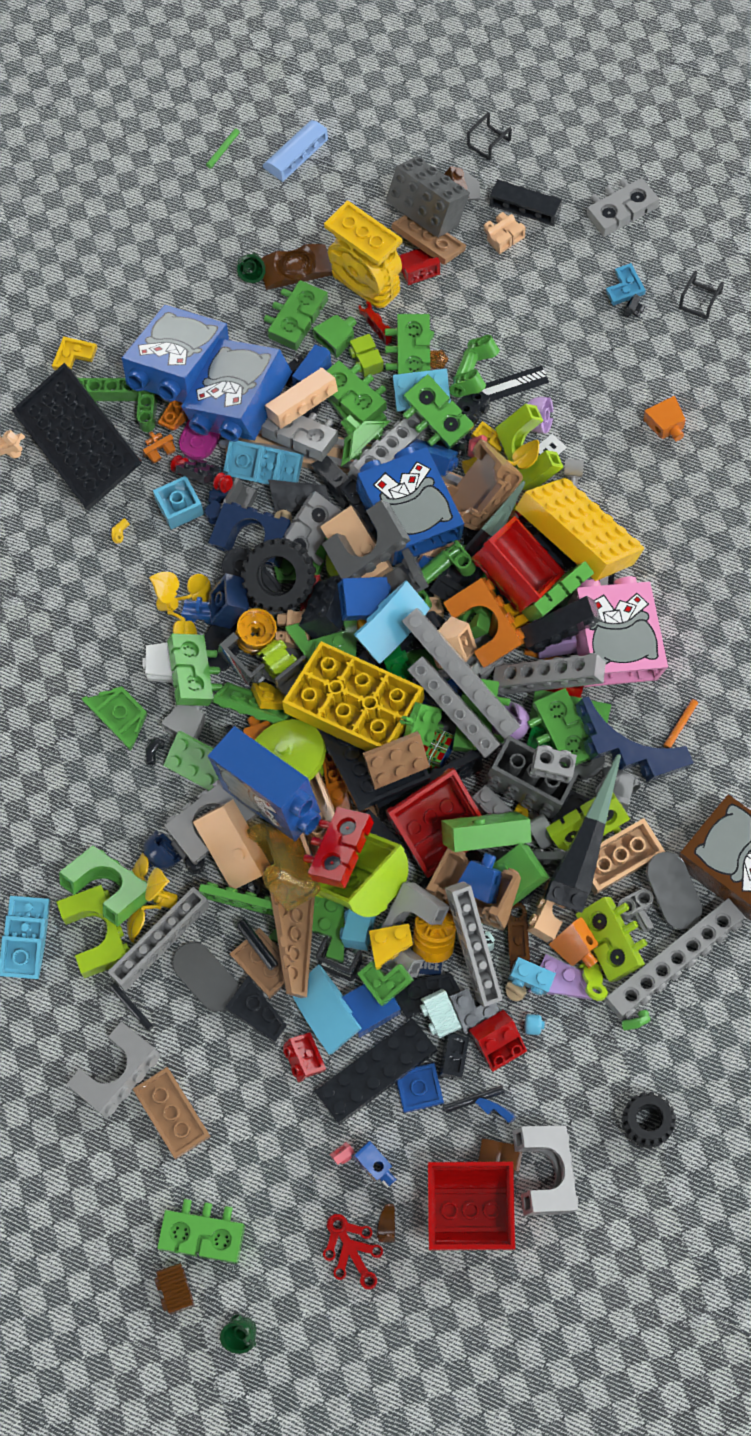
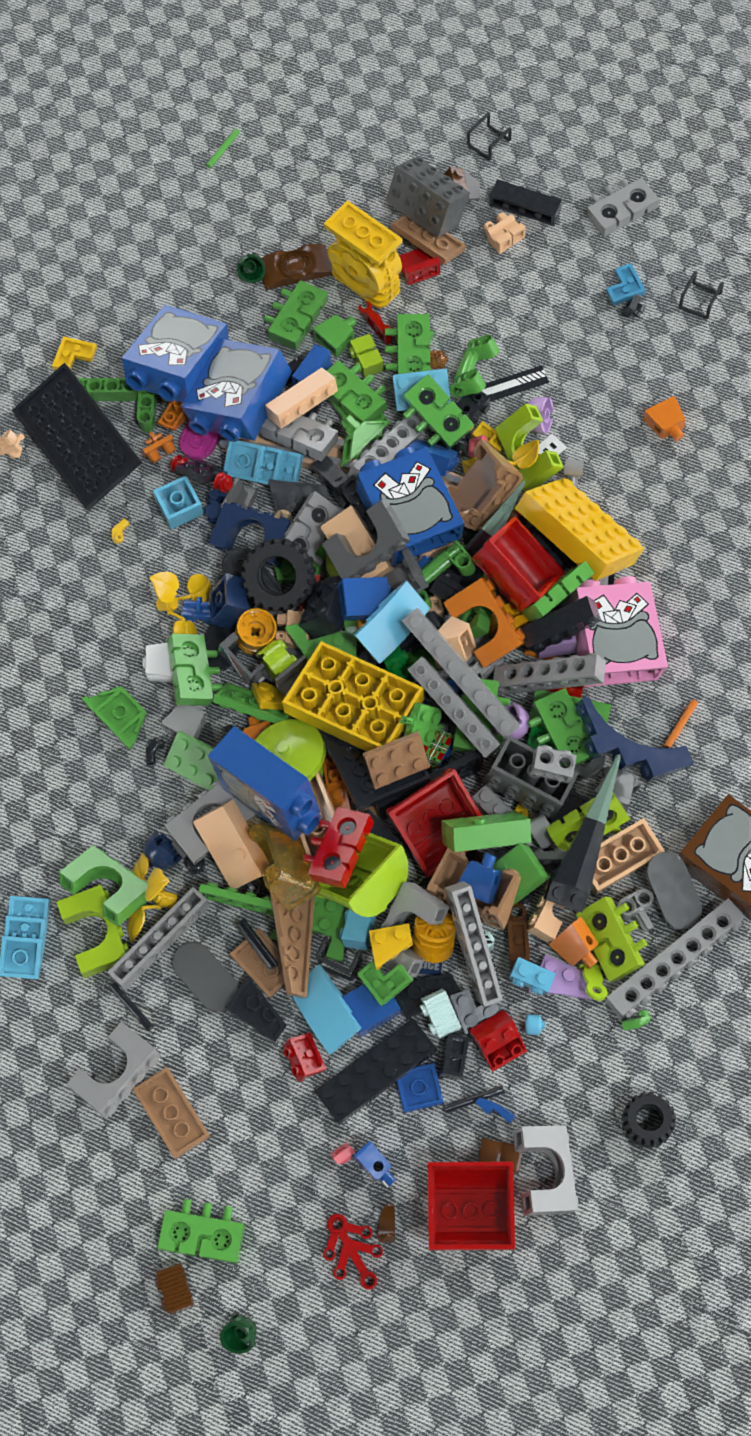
light blue brick [263,120,328,182] -> none
tan plate [506,981,527,1001] -> none

